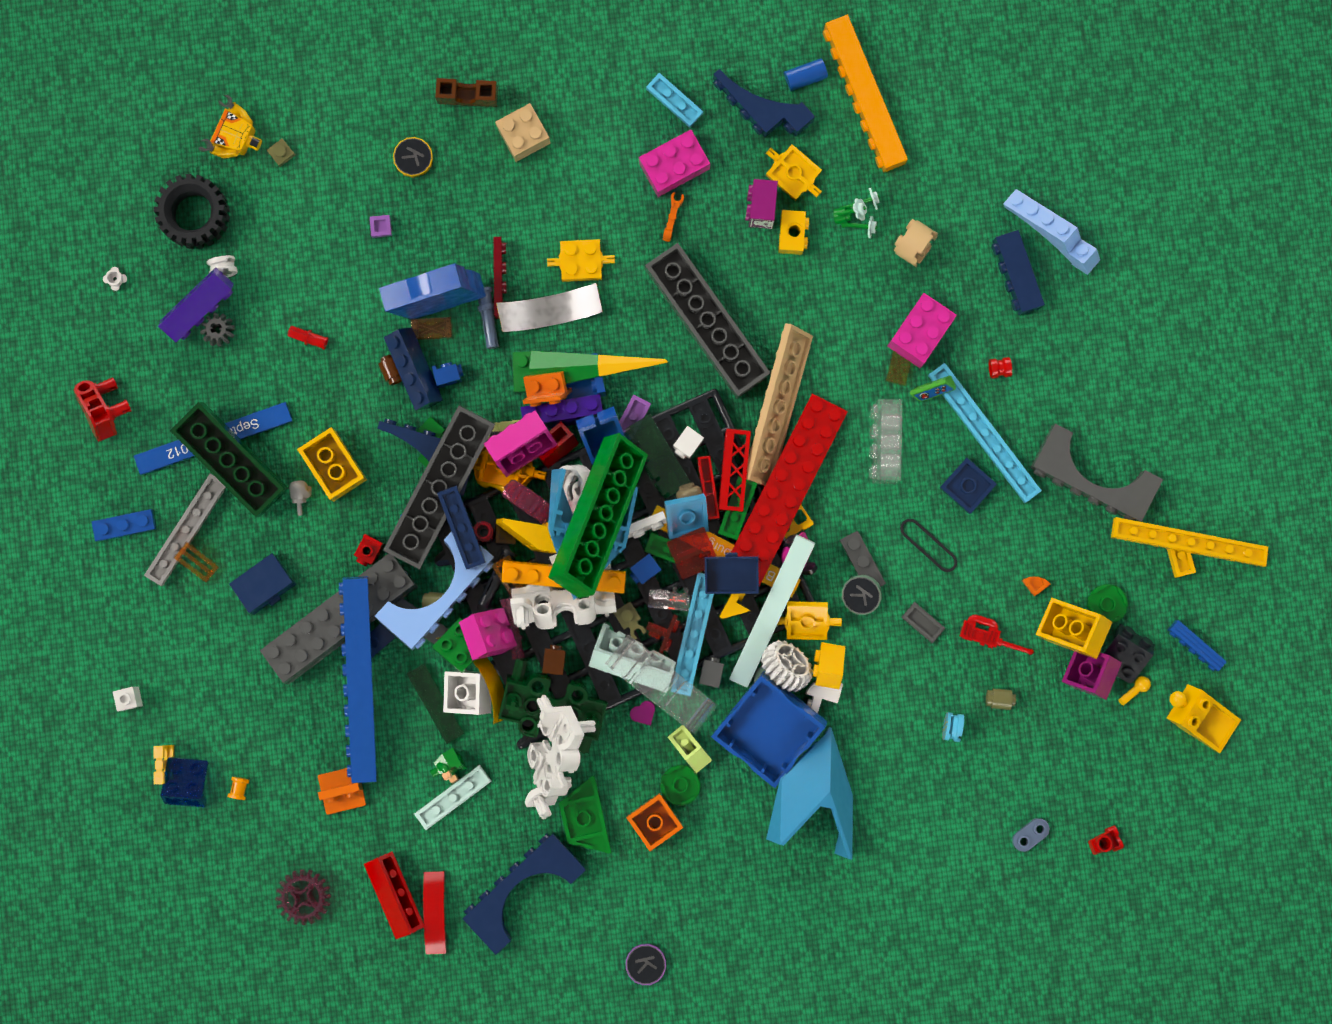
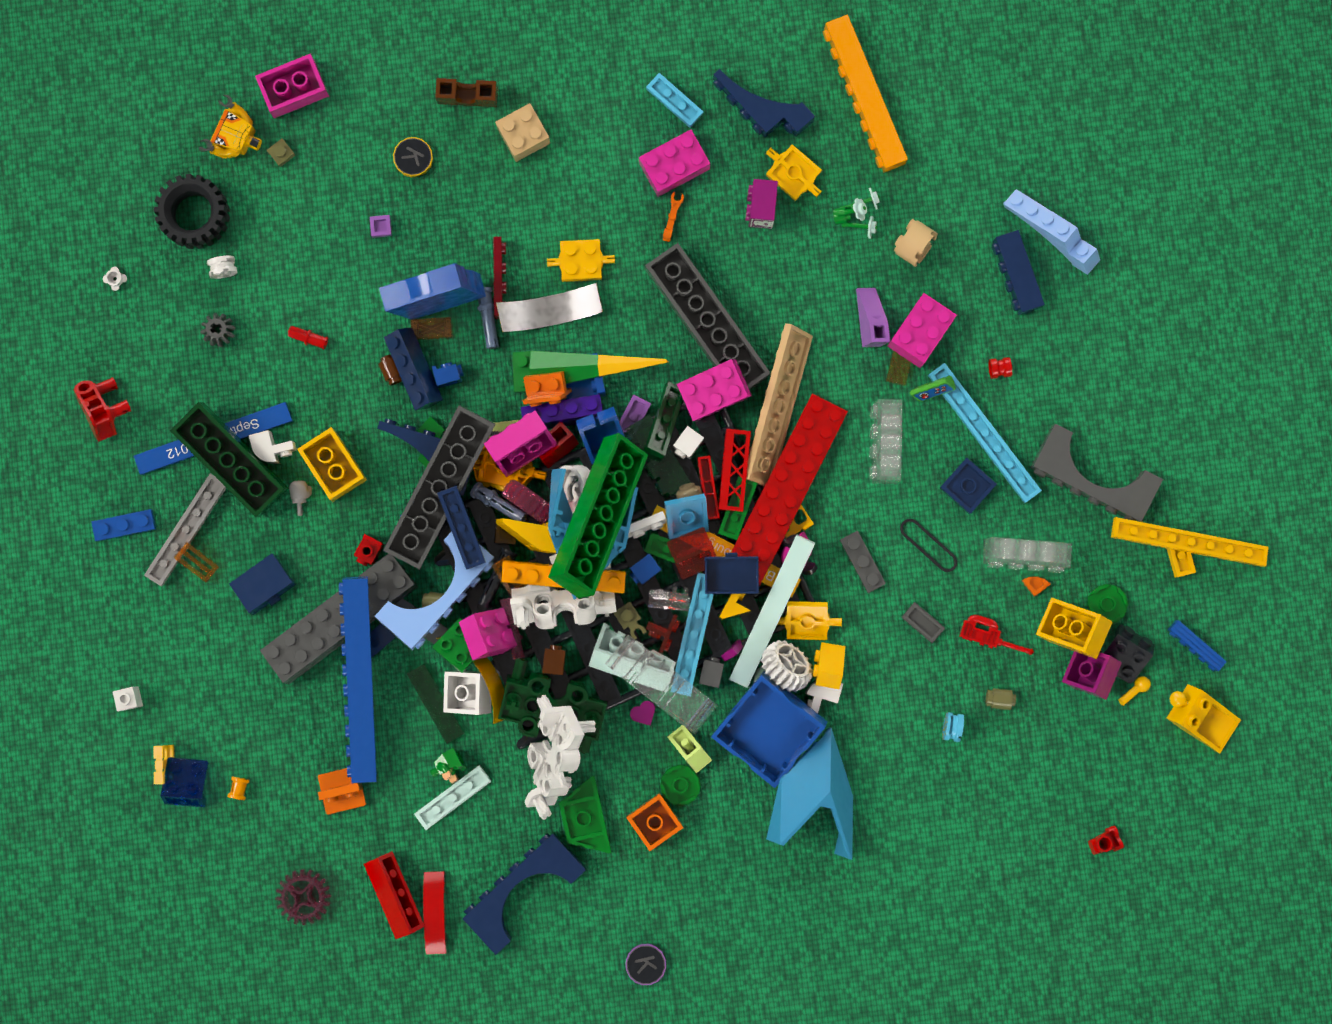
dark purple brick [158,267,234,342] -> none
dark red brick [473,521,494,543] -> none
yellow brick [778,210,809,255] -> none
blue brick [783,58,828,92] -> none
black tile [842,575,882,615] -> none
sand blue plate [1012,818,1050,852] -> none
none -> white brick [249,430,297,464]
none -> dark pink brick [255,53,329,118]
none -> sand blue pin [470,482,528,522]
none -> dark green plate [644,381,683,459]
none -> dark pink brick [677,359,752,421]
none -> magenta tile [721,639,743,661]
none -> medium lavender slope [856,288,890,347]
none -> clear brick [983,537,1072,573]

